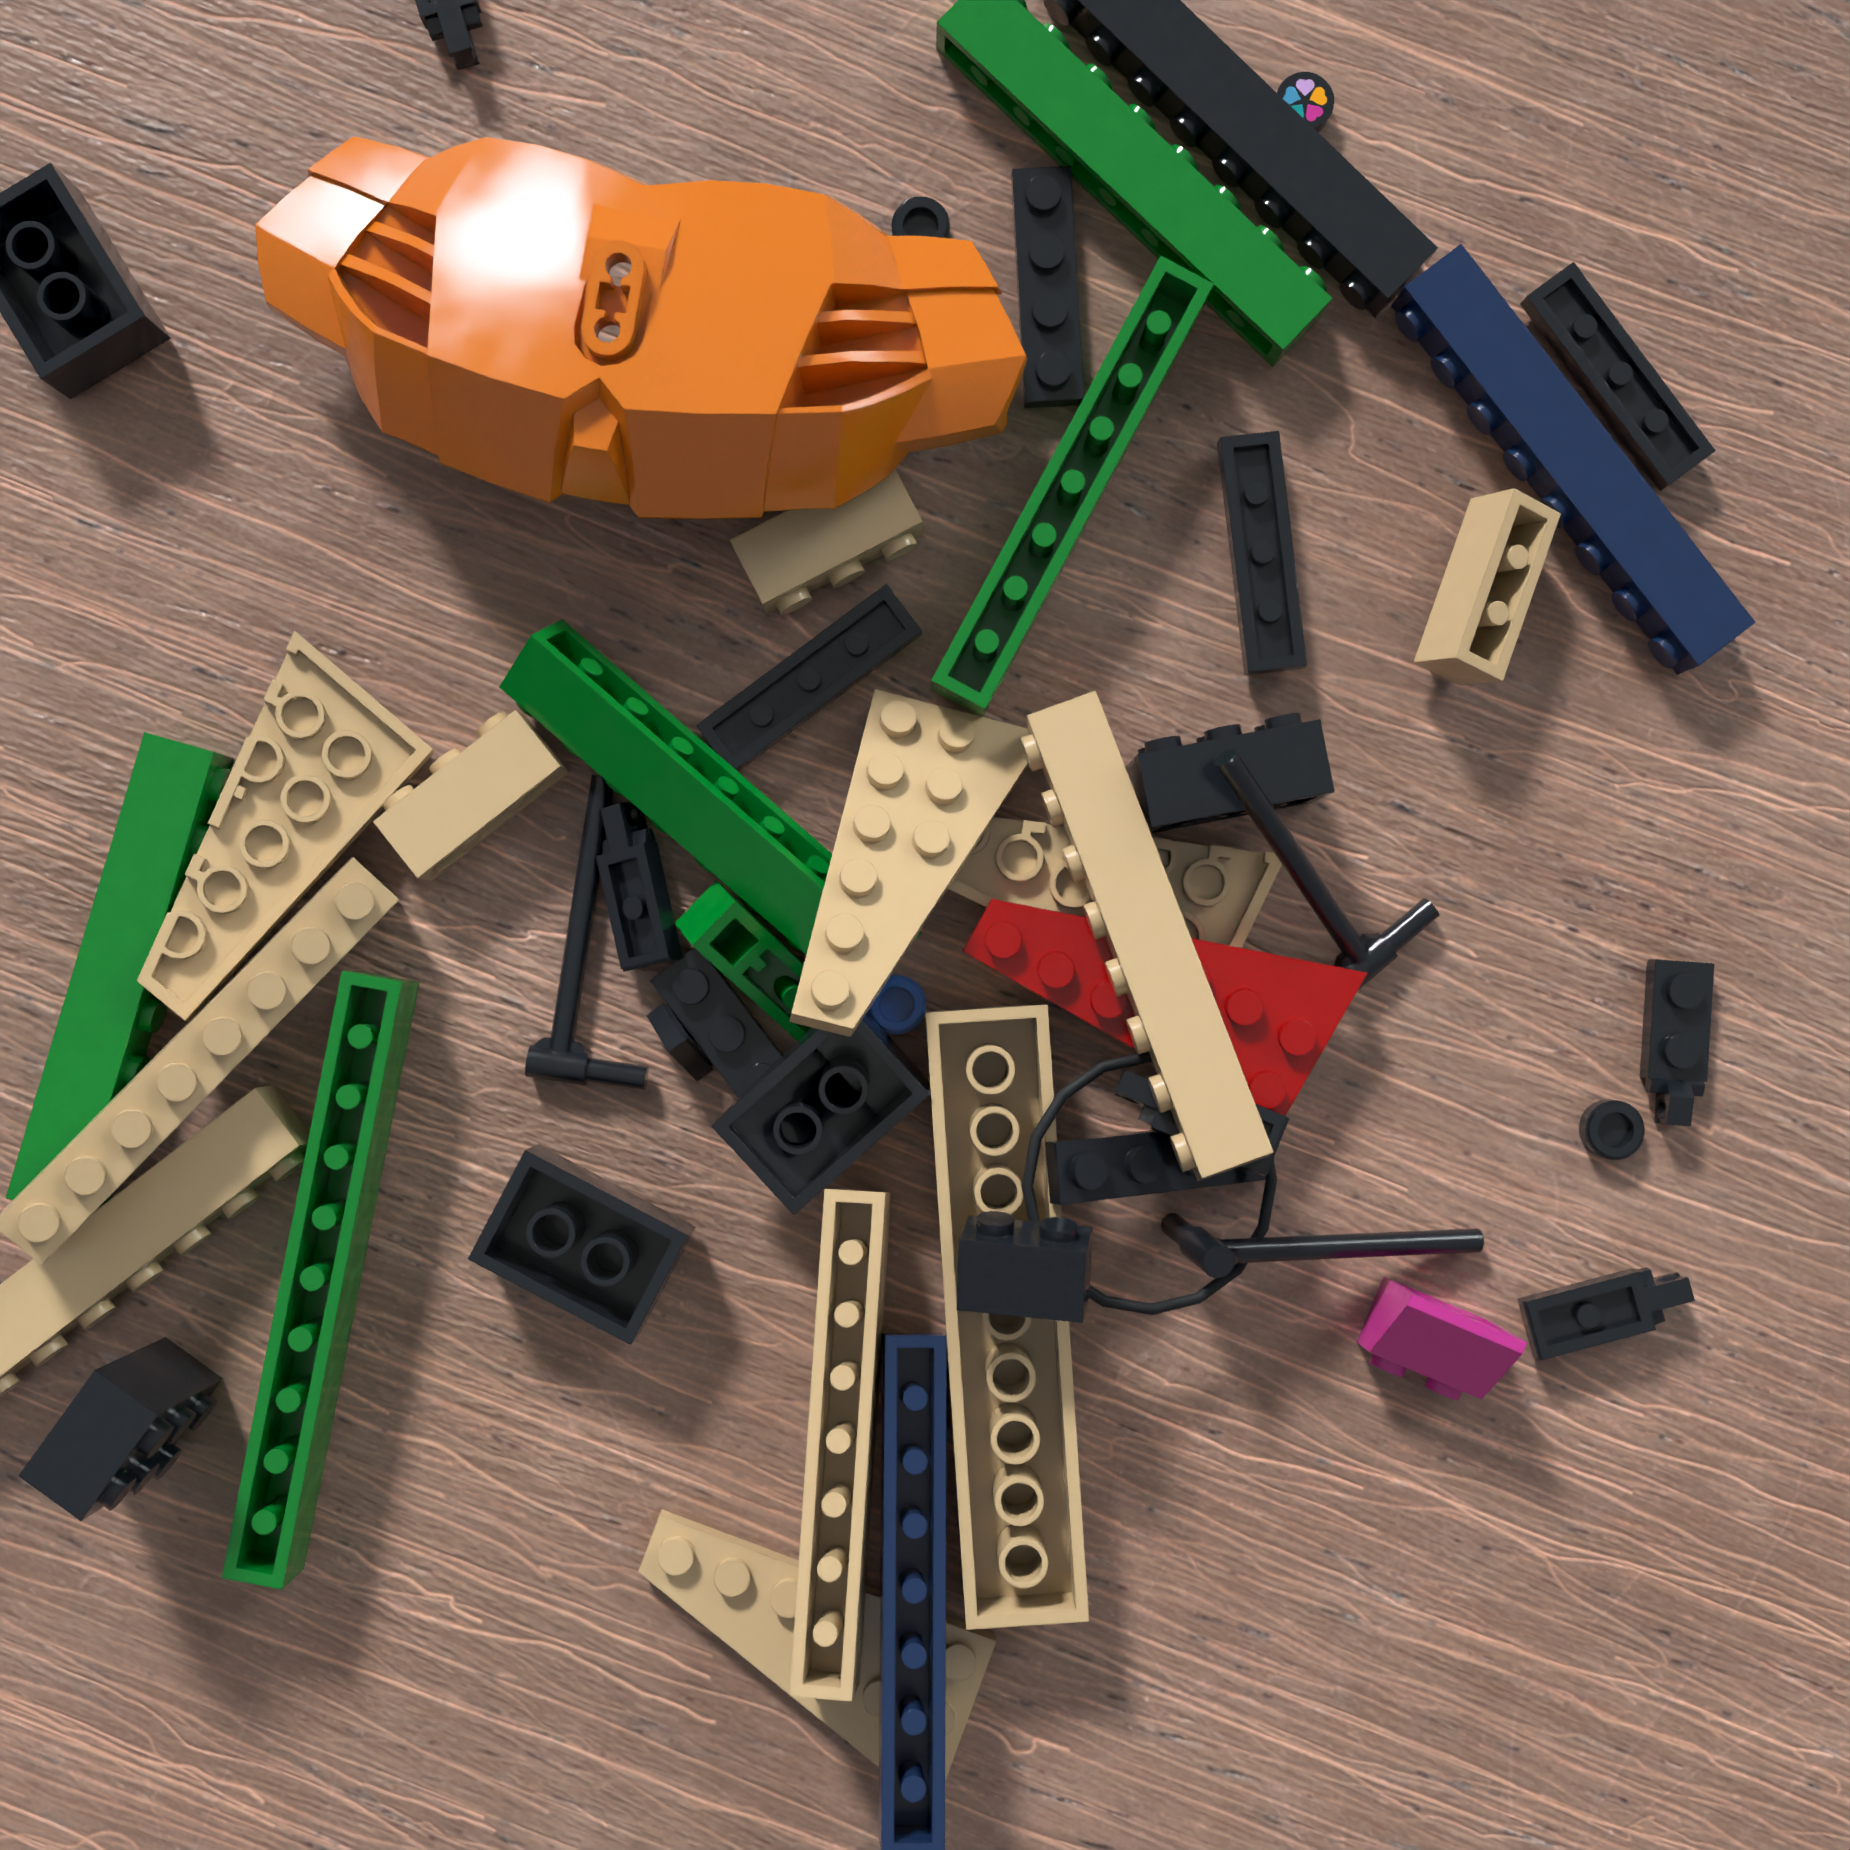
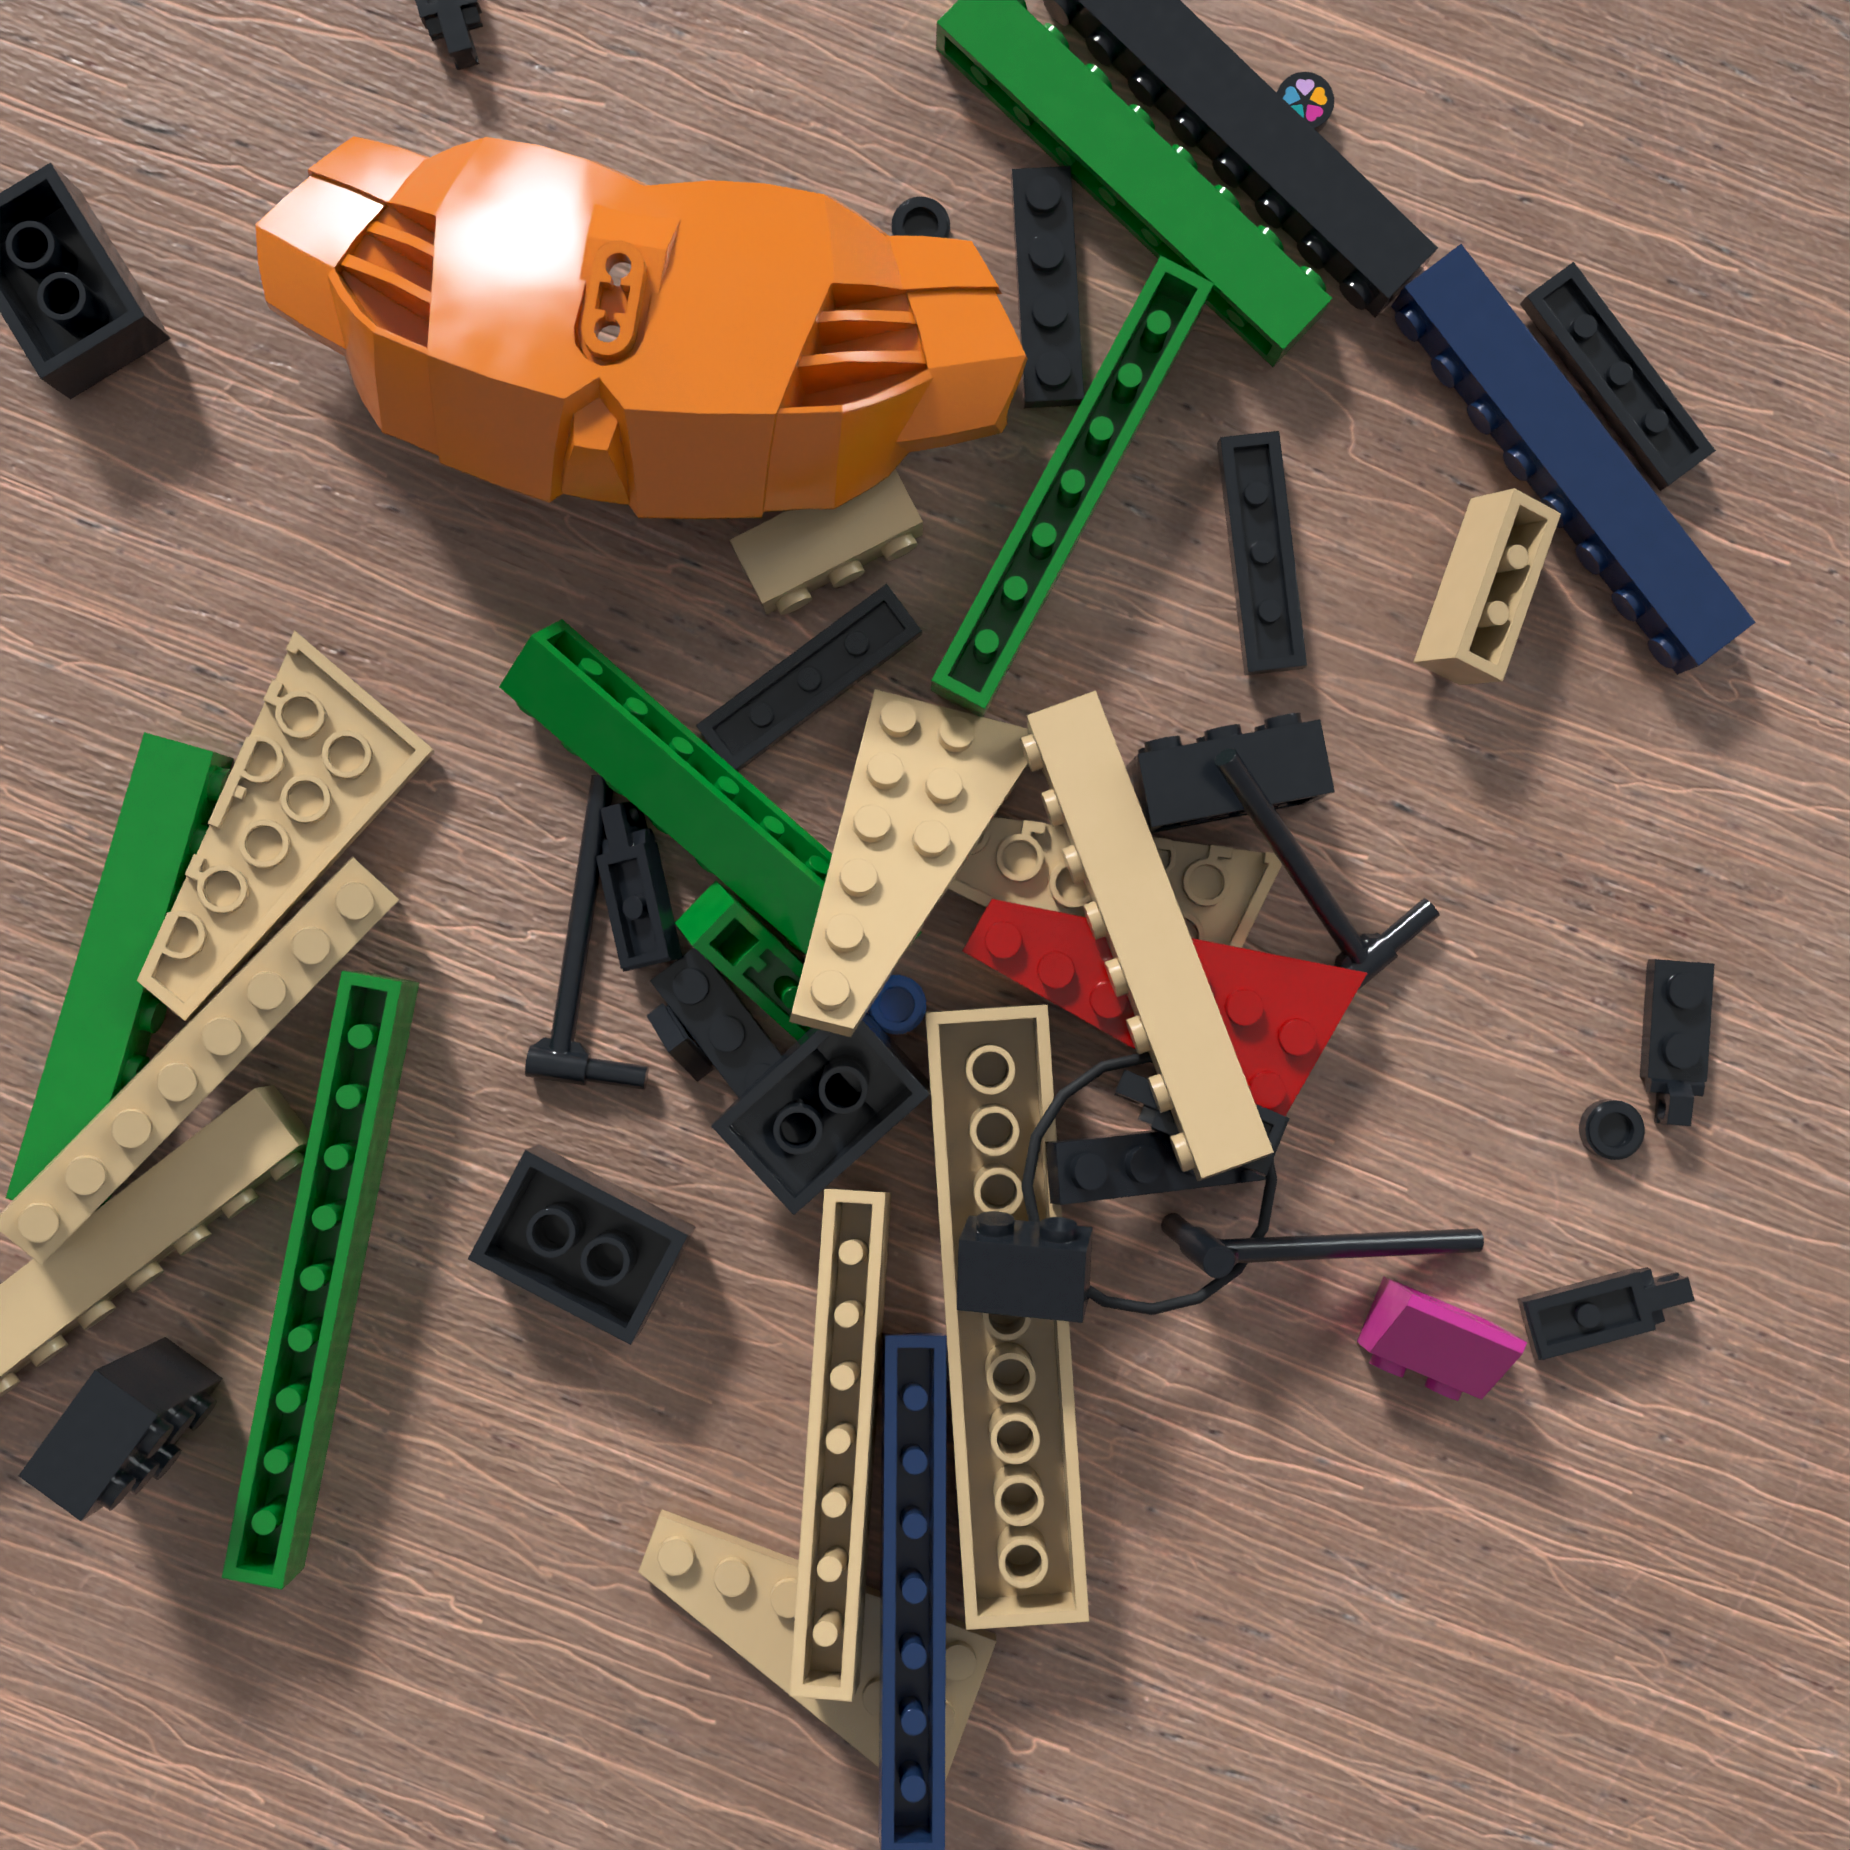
tan brick [373,710,570,881] -> none

